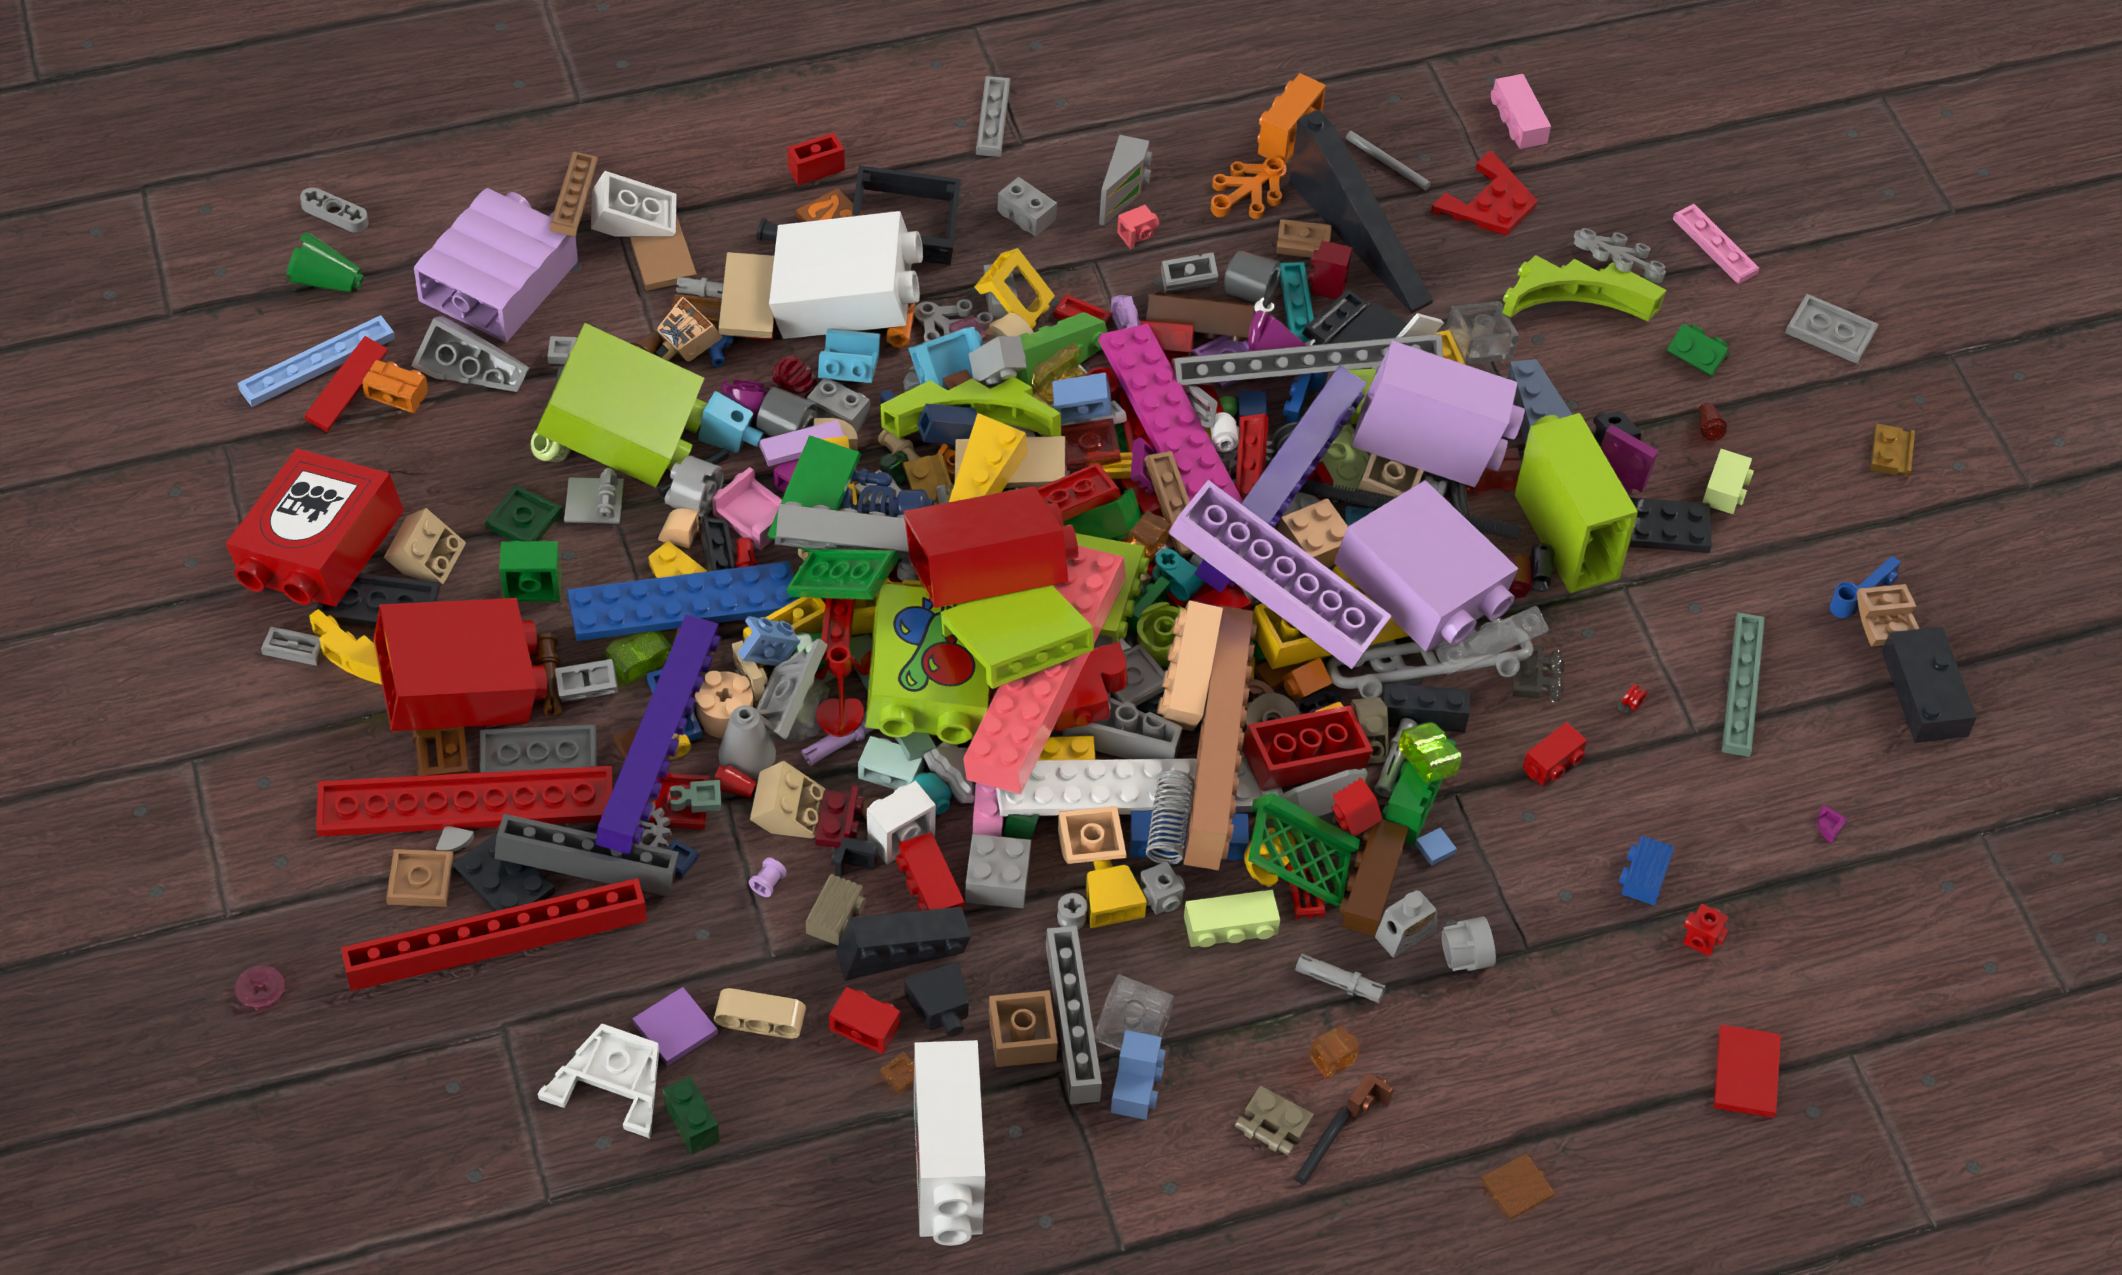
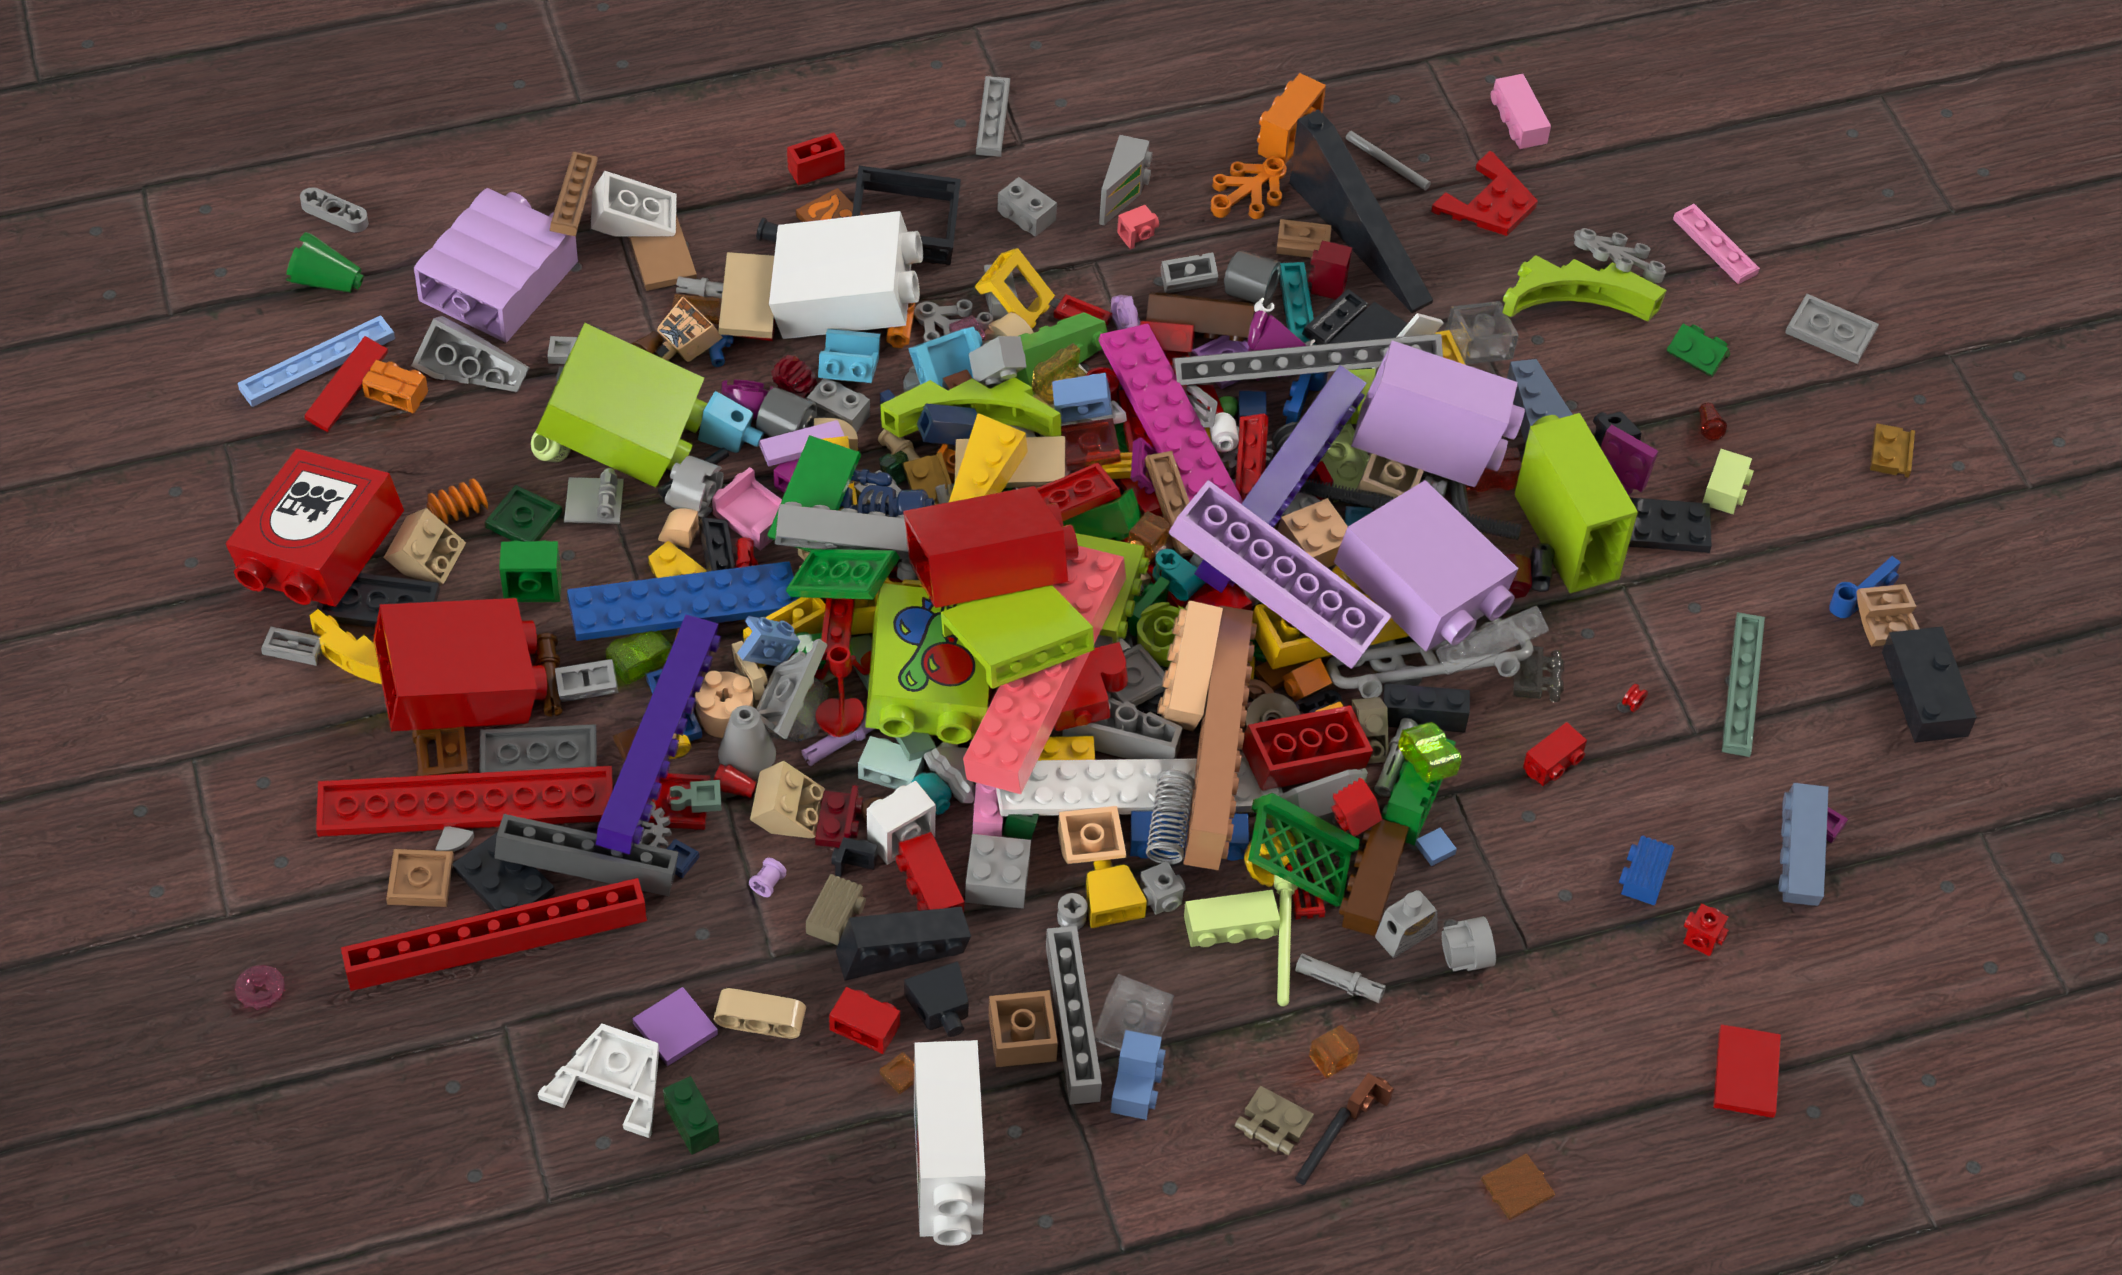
none -> orange piece [426,478,488,525]
none -> yellowish green piece [1274,875,1298,1007]
none -> sand blue wedge [1779,783,1829,906]

